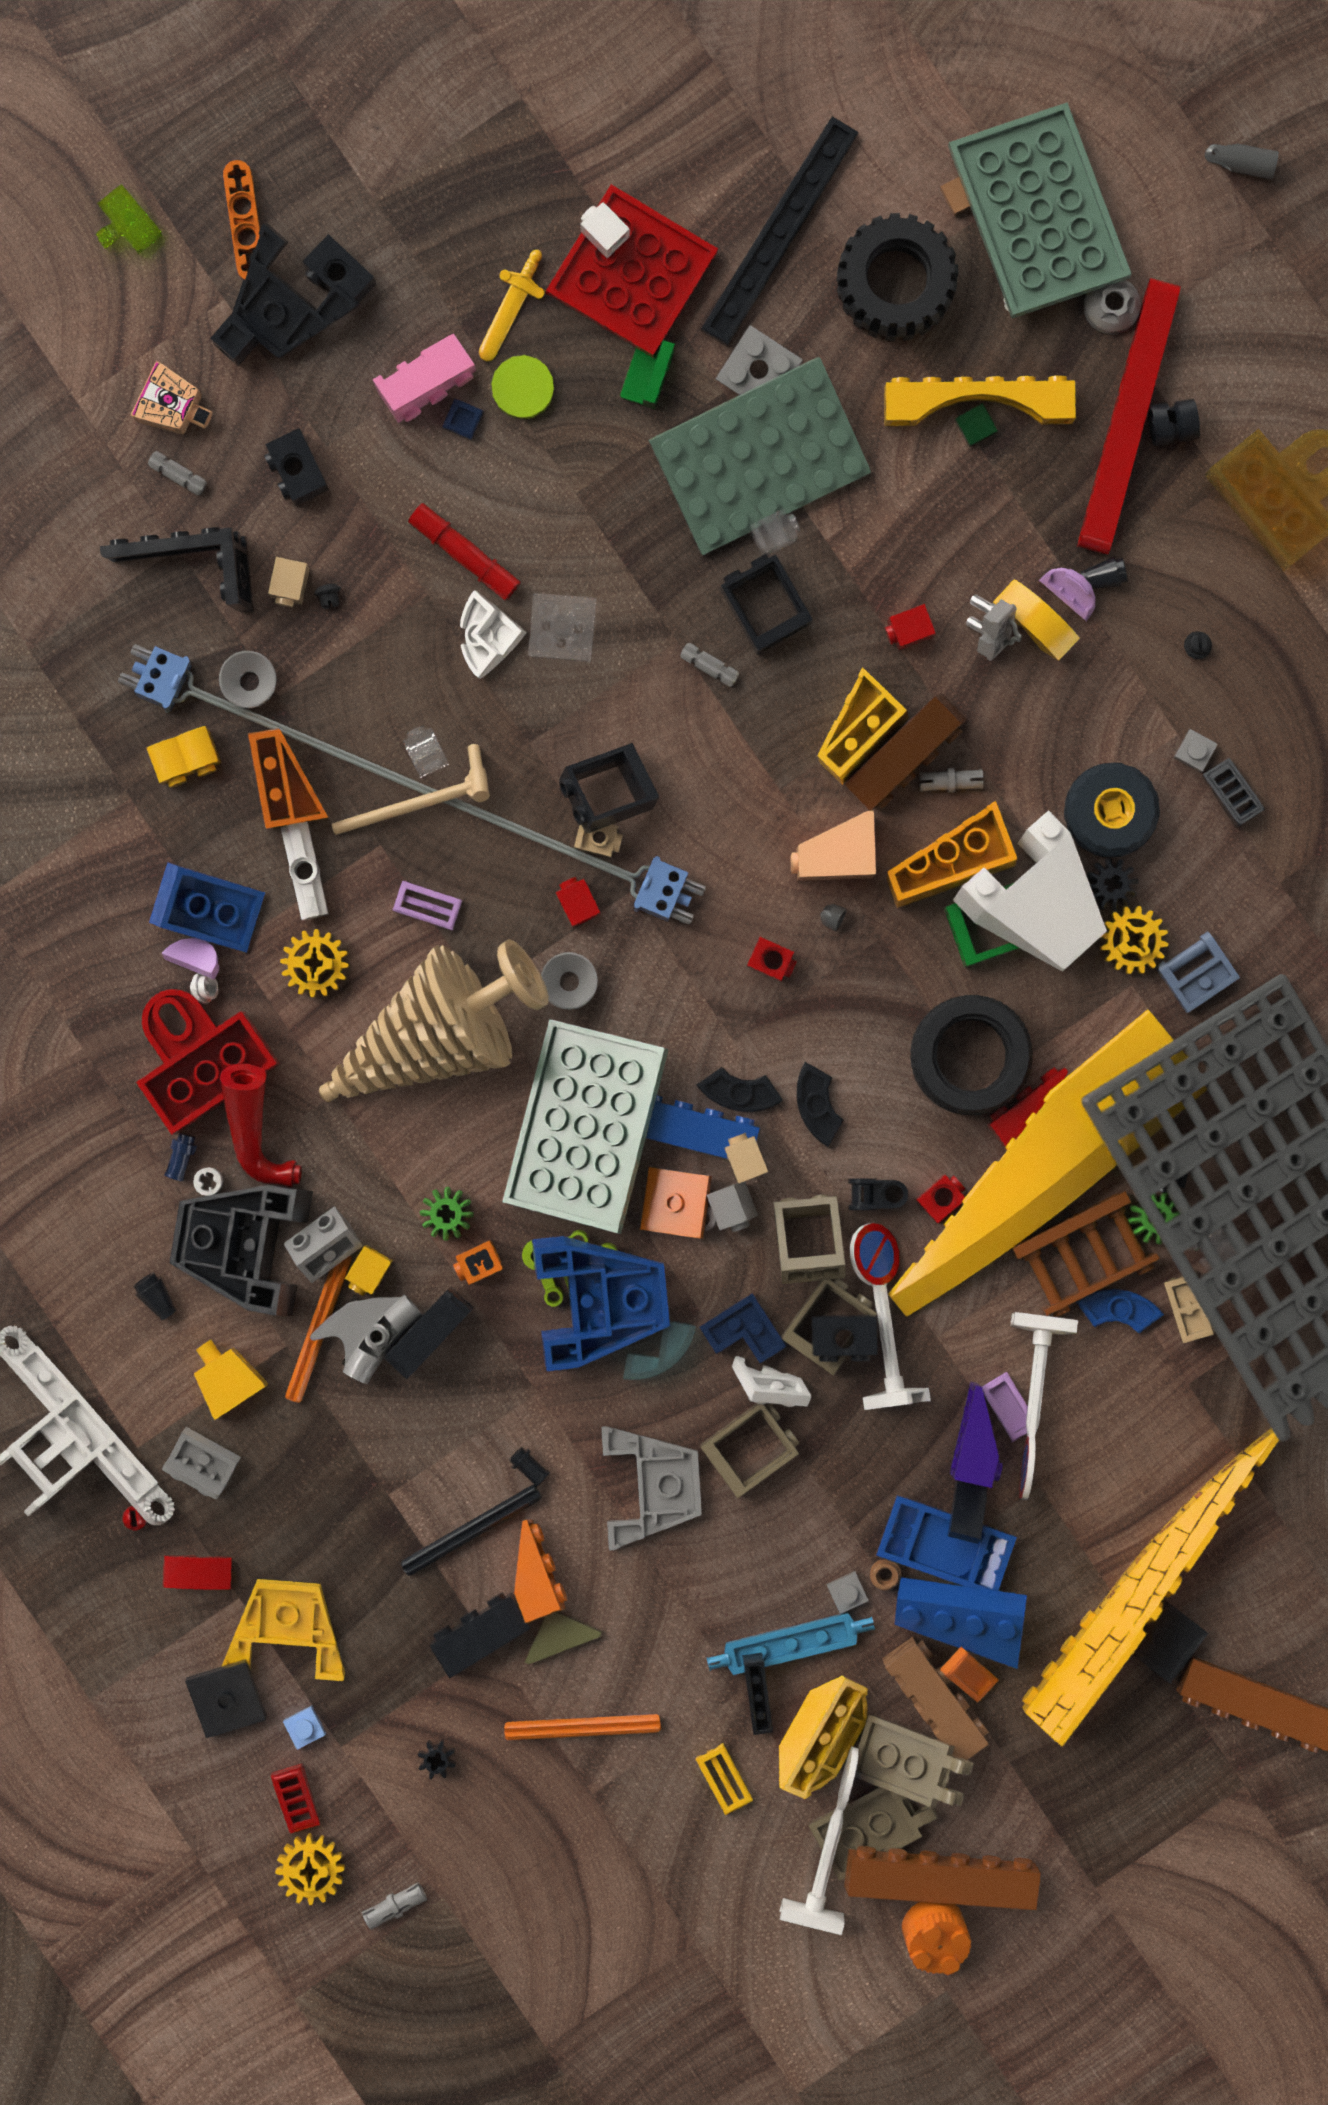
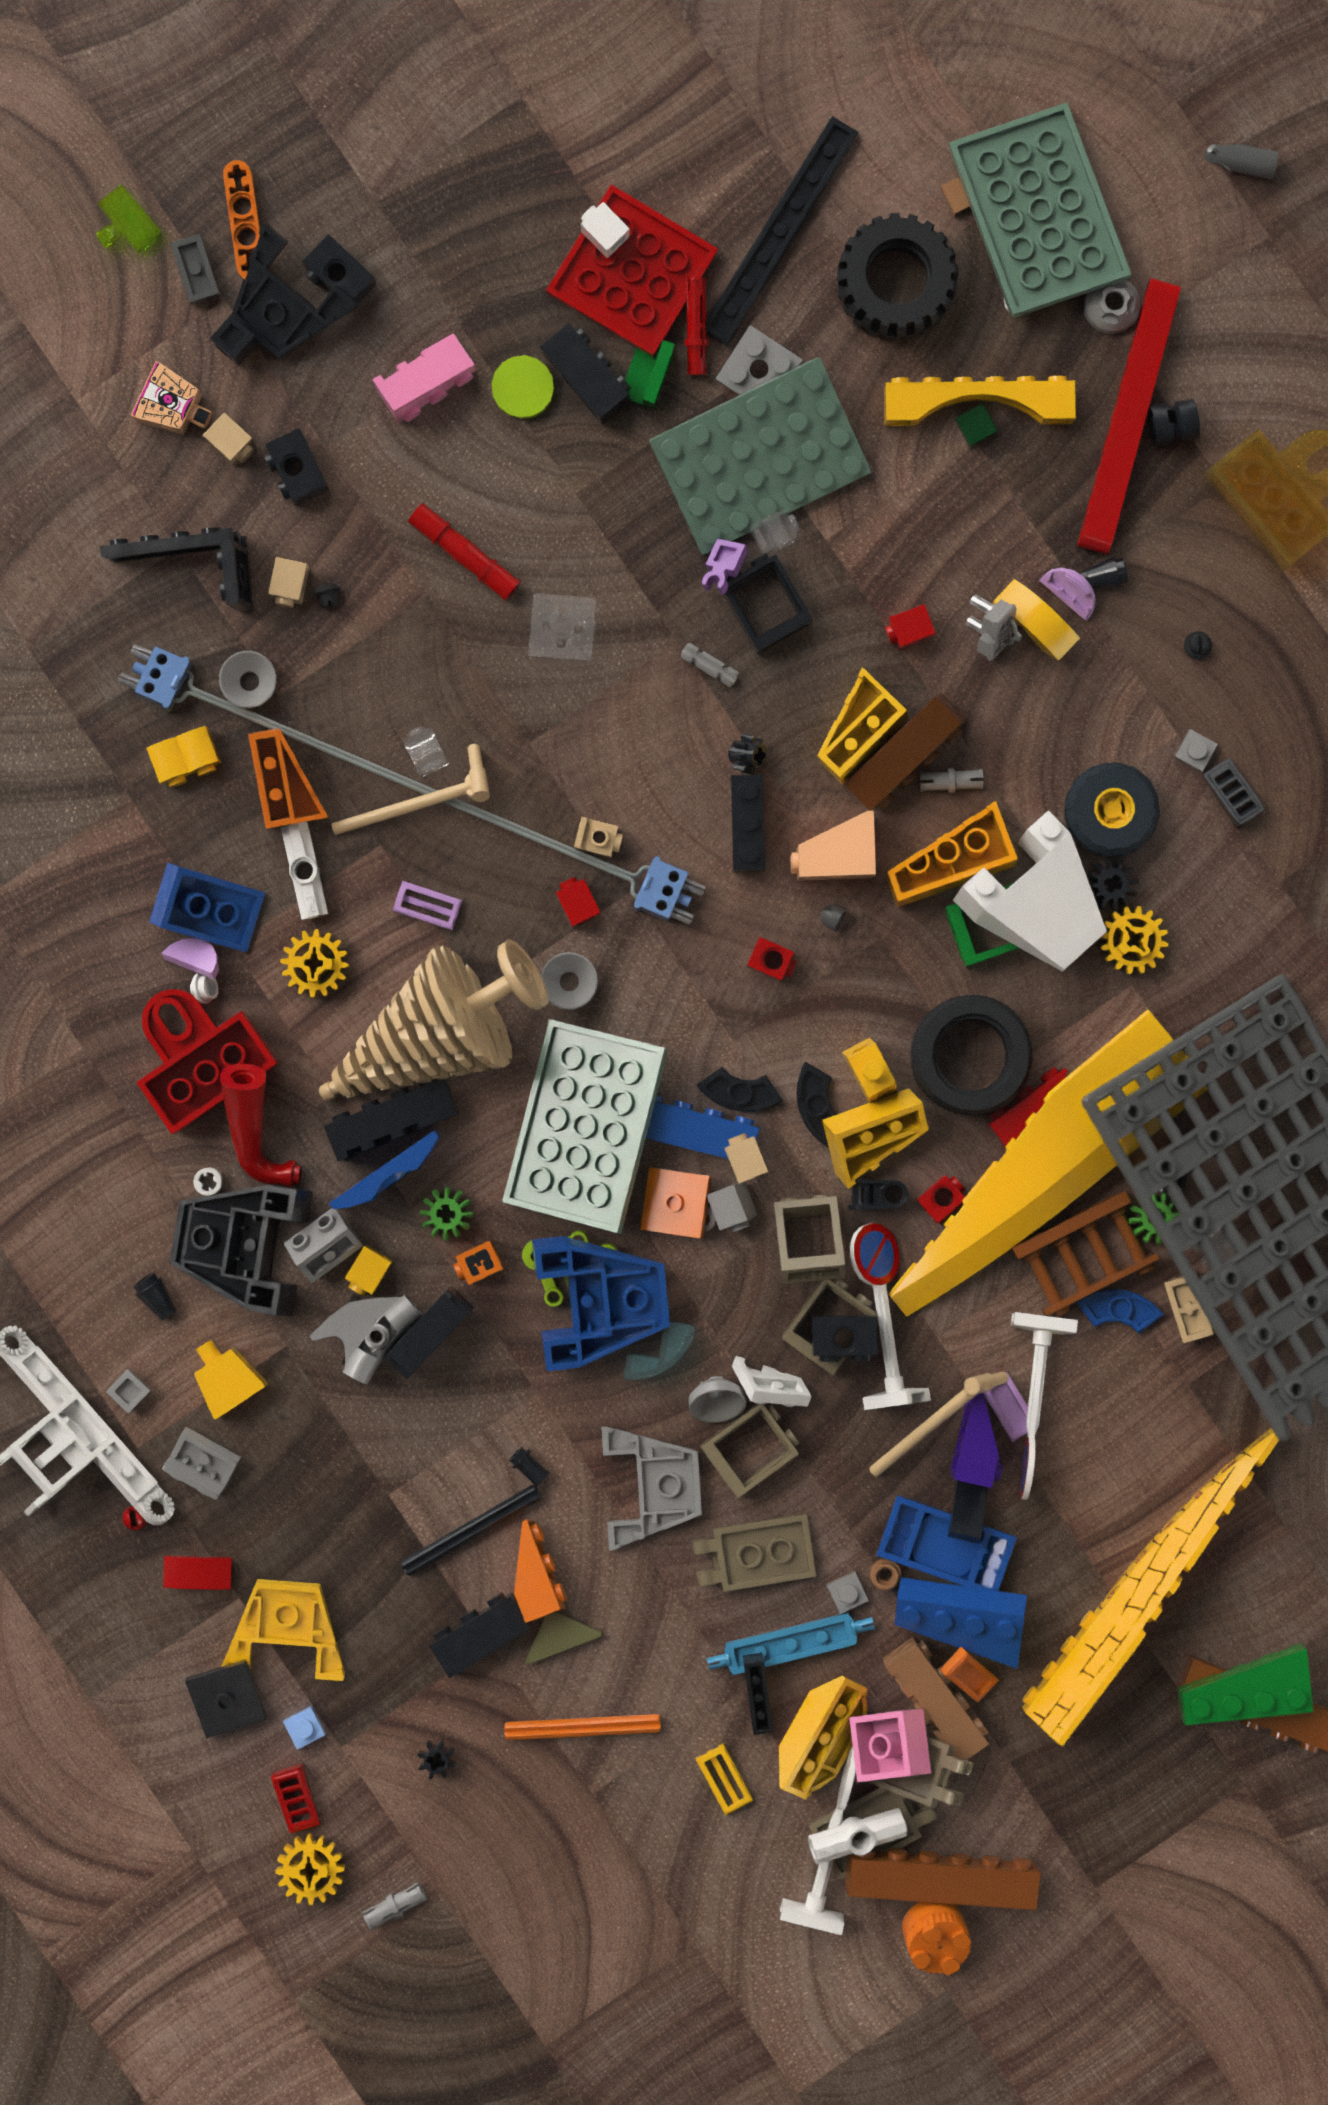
light grey axle [148,451,207,495] -> none
dark blue animal [164,1132,197,1181] -> none
orange axle [285,1256,352,1403] -> none
dark blue tile [442,398,484,441] -> none
white brick [460,590,527,679] -> none
yellow sword [479,250,544,361] -> none
black window [559,743,659,834] -> none
dark blue plate [699,1293,787,1363] -> none
black plate [1132,1598,1209,1684] -> none
sand blue plate [1155,931,1240,1013] -> none
none -> light grey plate [106,1368,152,1414]
none -> dark grey plate [170,234,221,305]
none -> tan brick [203,413,255,466]
none -> black wedge [324,1079,460,1161]
none -> blue slope [329,1130,442,1209]
none -> black brick [540,323,631,425]
none -> red pin [684,278,709,374]
none -> light grey piece [689,1376,746,1423]
none -> dark tan tile [692,1513,816,1592]
none -> medium lavender plate [702,539,749,595]
none -> black gear [728,734,767,775]
none -> black brick [731,774,765,873]
none -> white piece [808,1808,907,1864]
none -> yellow wedge [822,1088,929,1189]
none -> yellow torso [842,1038,897,1103]
none -> bright pink brick [849,1709,931,1782]
none -> tan bar [869,1371,1008,1477]
none -> green wedge [1177,1643,1313,1725]

